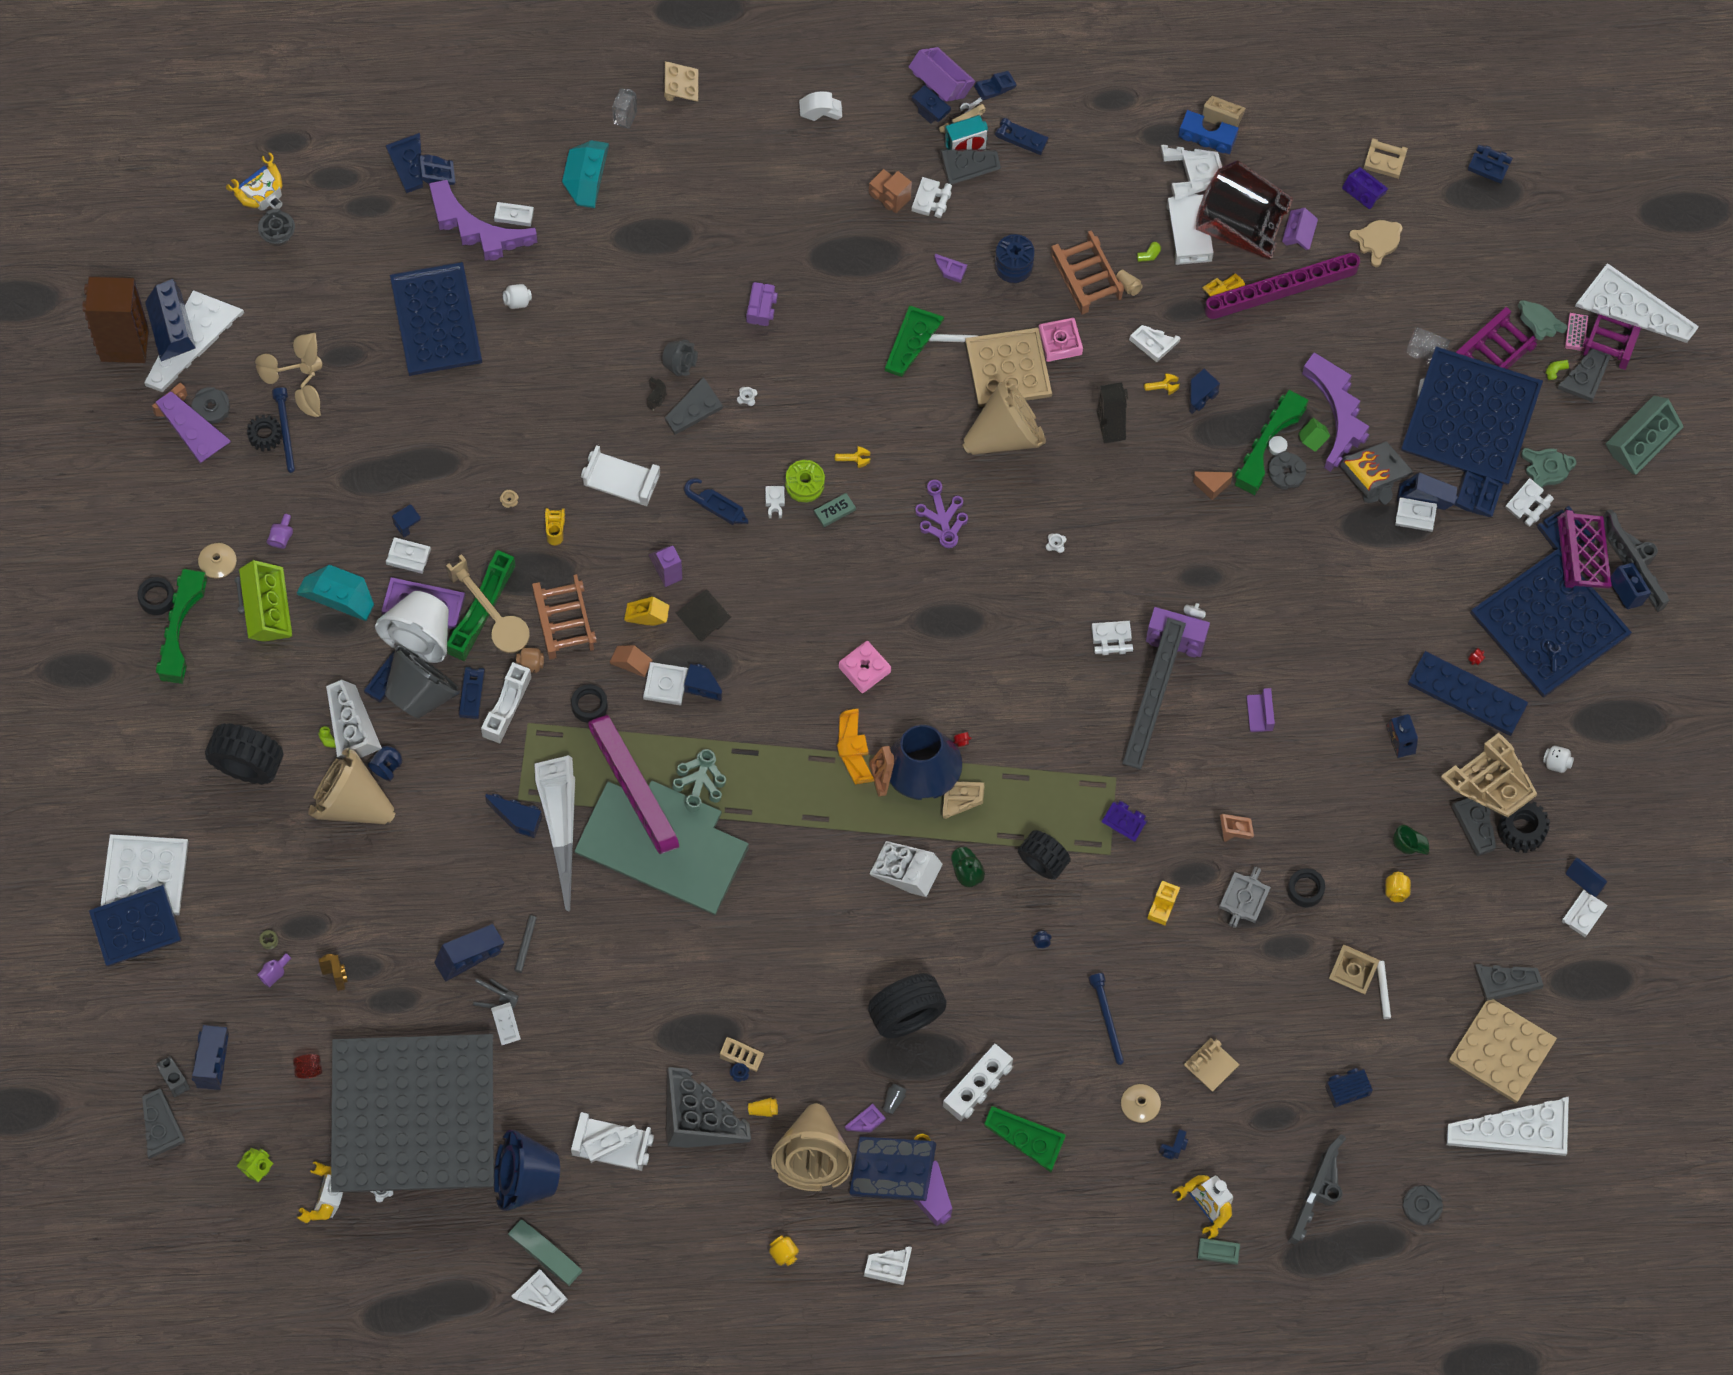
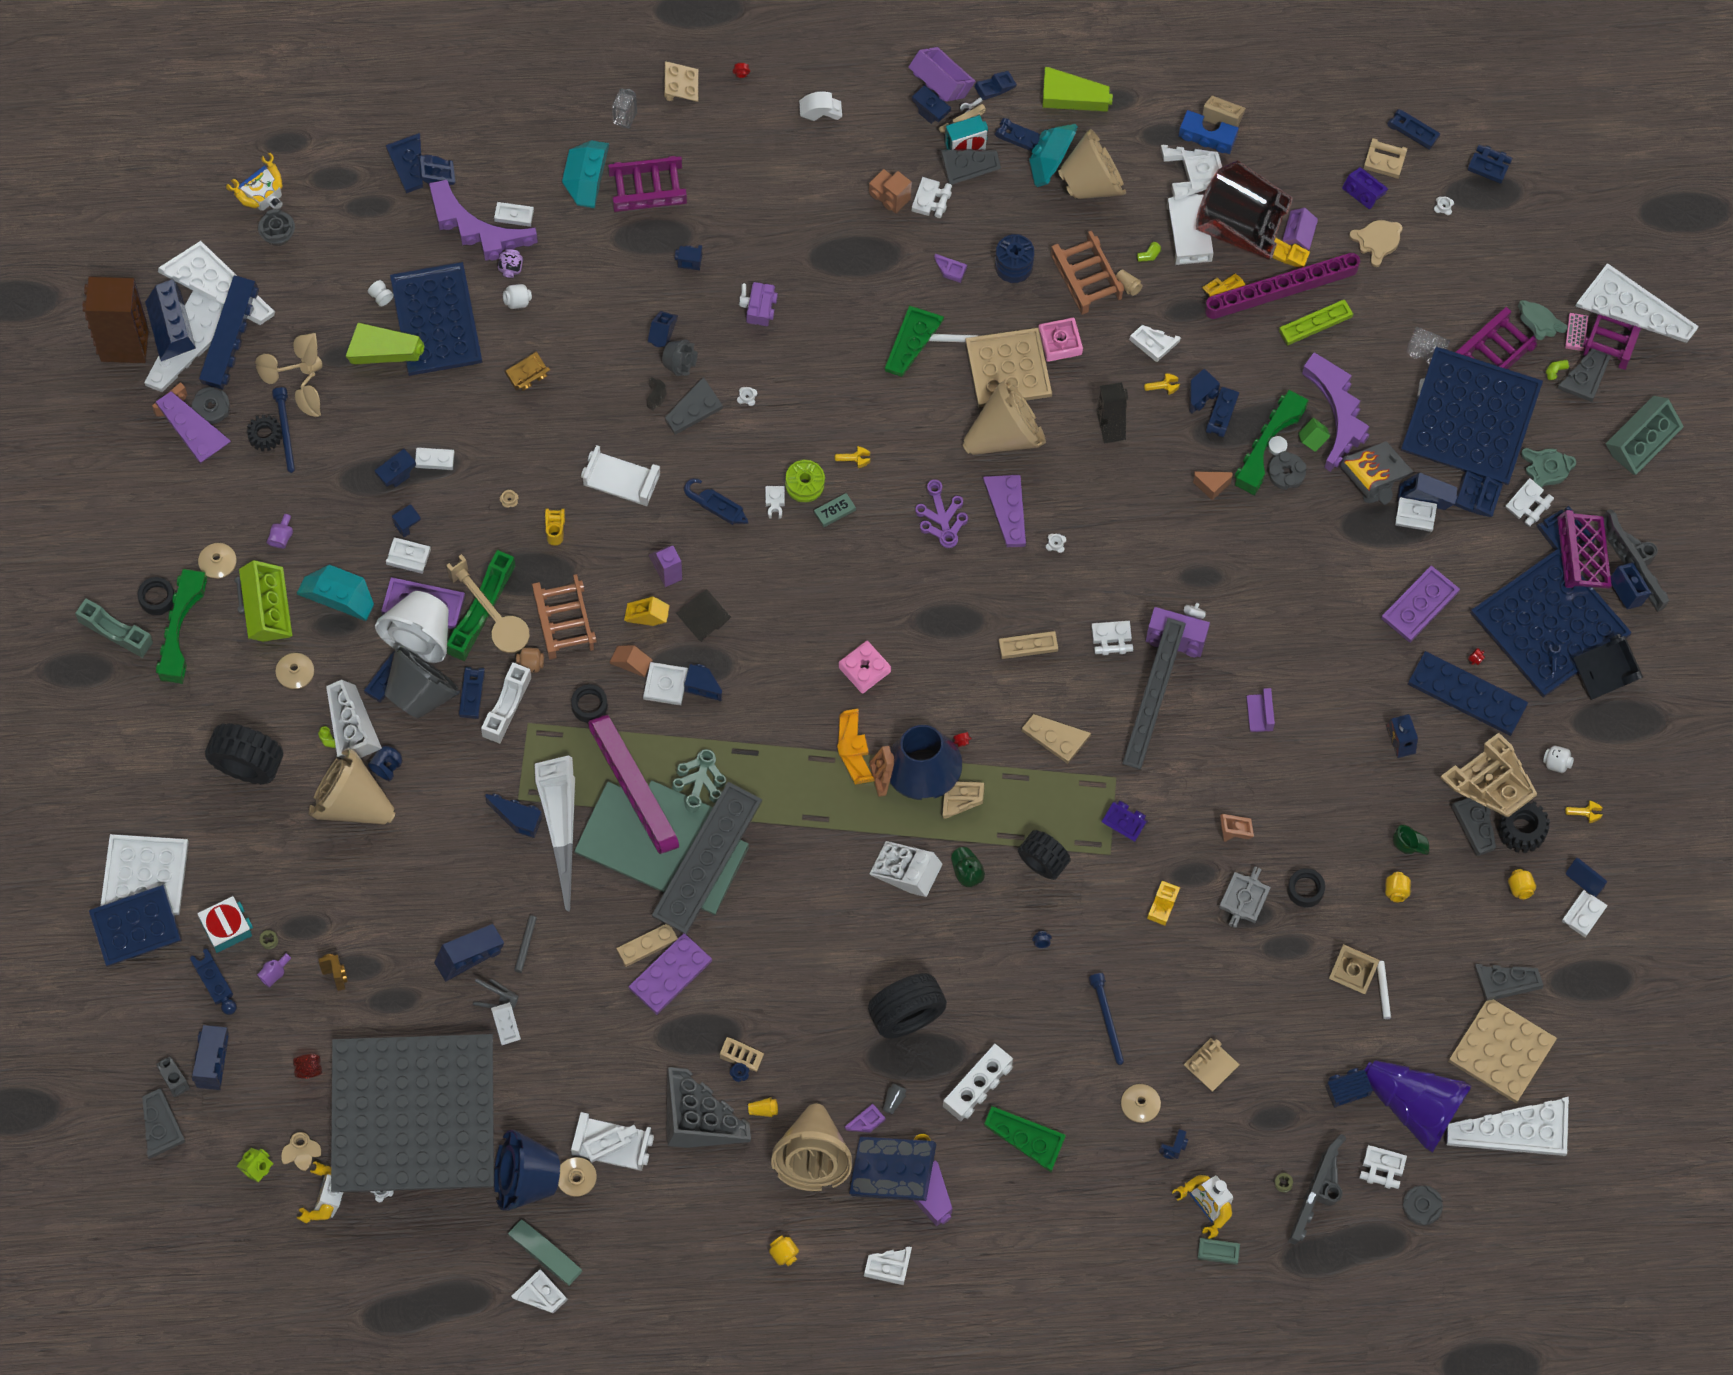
none -> sand green arch [75,598,153,658]
none -> white wing [158,241,275,325]
none -> dark blue plate [190,949,237,1015]
none -> piece [197,896,253,953]
none -> dark blue brick [199,275,259,390]
none -> tan dish [276,653,314,689]
none -> tan plate [281,1132,321,1171]
none -> lime slope [346,323,424,364]
none -> white wheel [368,280,394,306]
none -> dark blue brick [374,449,416,488]
none -> white plate [415,448,455,470]
none -> lavender head [498,249,523,278]
none -> pearl gold bracket [504,352,550,391]
none -> tan dish [558,1157,597,1197]
none -> magenta fence [609,156,687,212]
none -> tan plate [616,924,678,967]
none -> medium lavender plate [629,934,712,1015]
none -> dark blue slope [648,311,678,347]
none -> dark grey plate [652,782,762,935]
none -> dark blue brick [675,245,703,270]
none -> red plate [732,63,750,78]
none -> white hand [739,283,750,308]
none -> medium lavender wing [983,475,1026,547]
none -> tan plate [998,631,1058,659]
none -> tan wing [1022,714,1091,764]
none -> teal wedge [1030,124,1078,187]
none -> lime slope [1043,67,1113,112]
none -> tan cone [1058,129,1126,199]
none -> dark blue plate [1206,387,1239,438]
none -> yellow slope [1267,238,1310,268]
none -> olive bush [1275,1173,1293,1193]
none -> lime plate [1279,299,1353,346]
none -> white plate [1360,1145,1407,1189]
none -> dark purple cone [1365,1060,1472,1153]
none -> medium lavender plate [1381,565,1460,642]
none -> dark blue plate [1387,109,1440,150]
none -> white plate [1434,197,1454,215]
none -> yellow head [1508,869,1536,899]
none -> yellow bar [1565,801,1603,823]
none -> black door [1572,634,1643,700]

